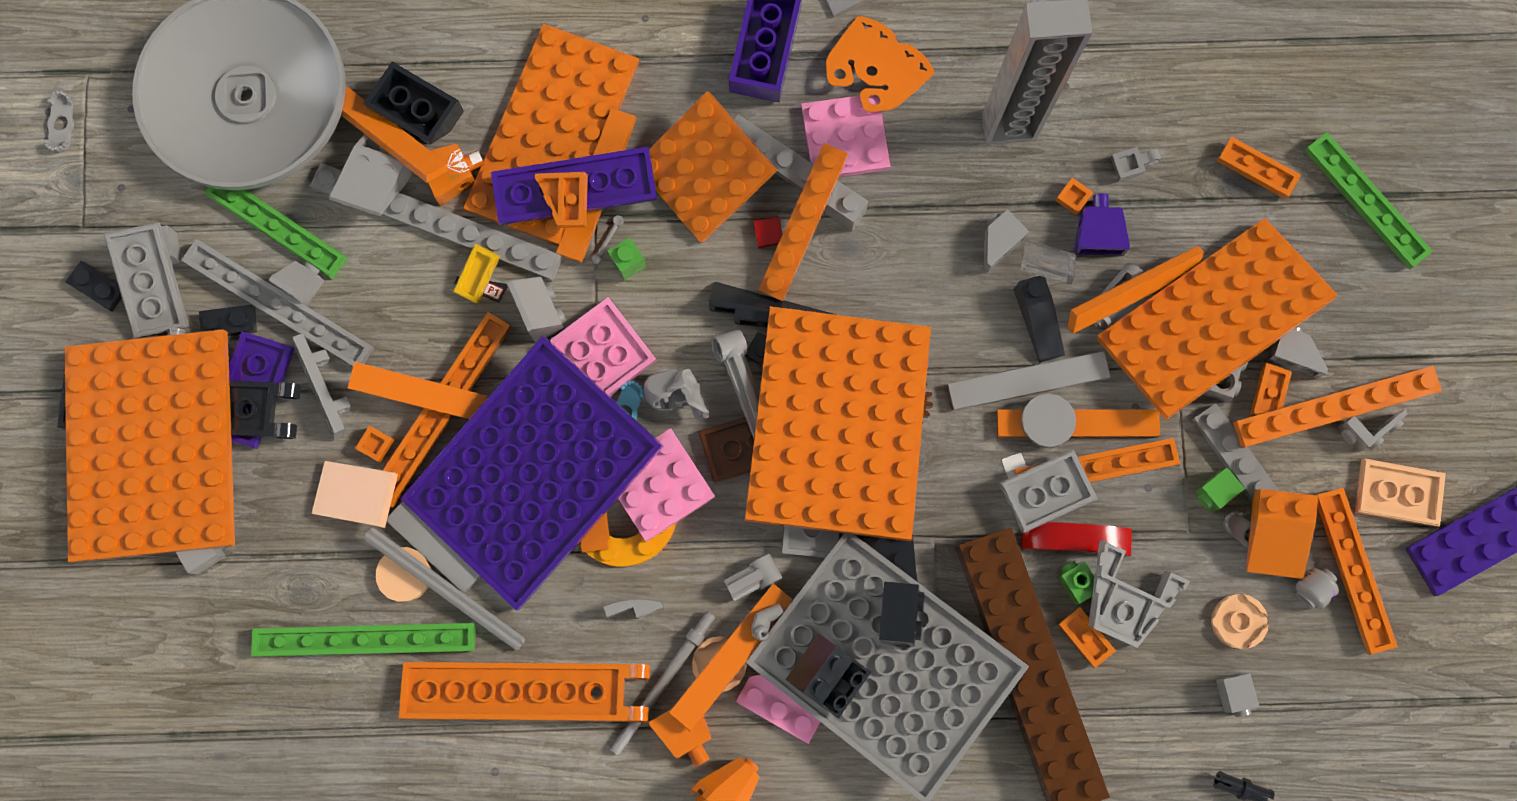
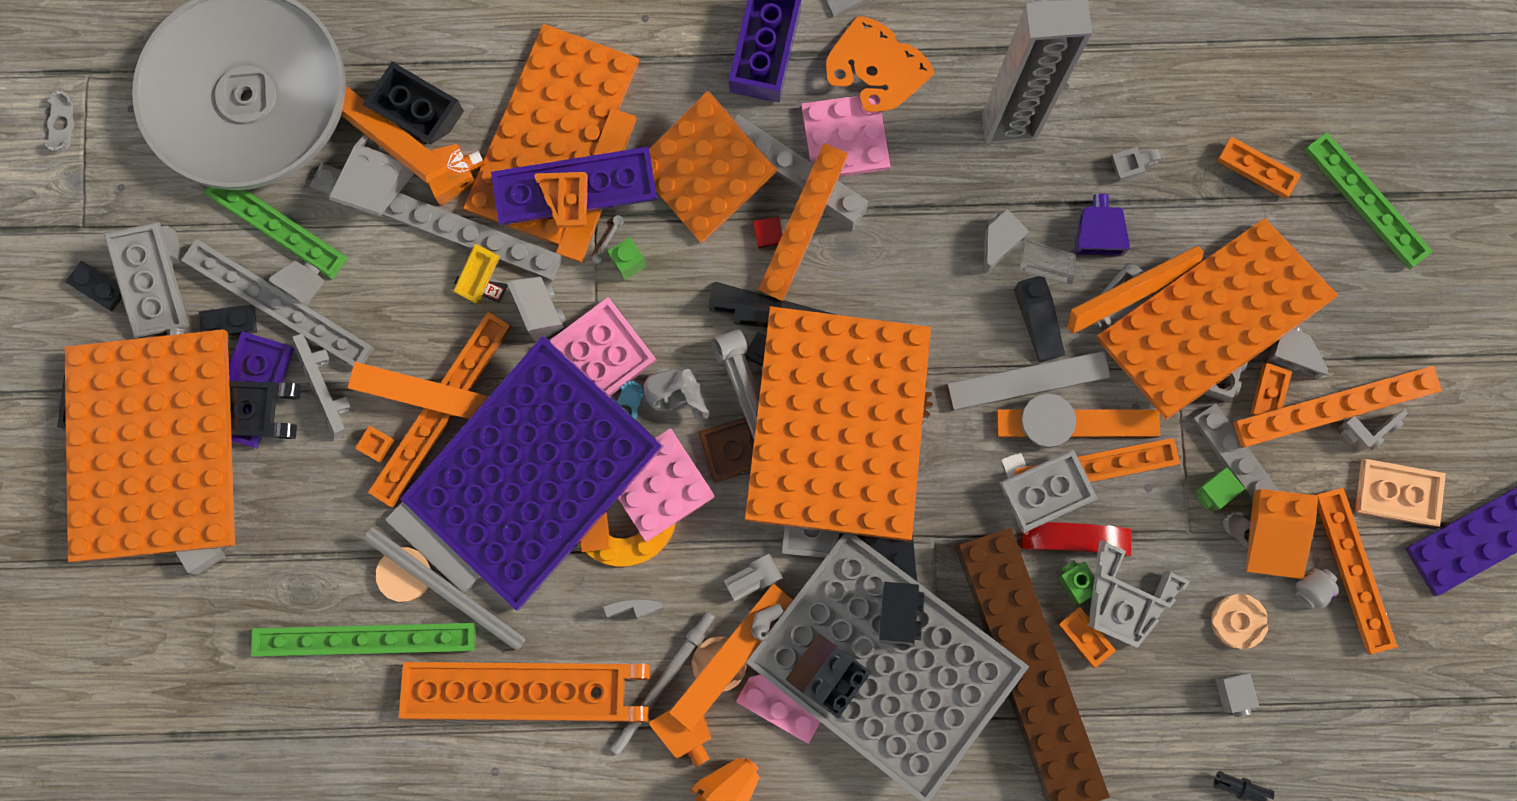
light nougat tile [312,461,398,528] -> none
orange plate [1055,177,1094,216] -> none

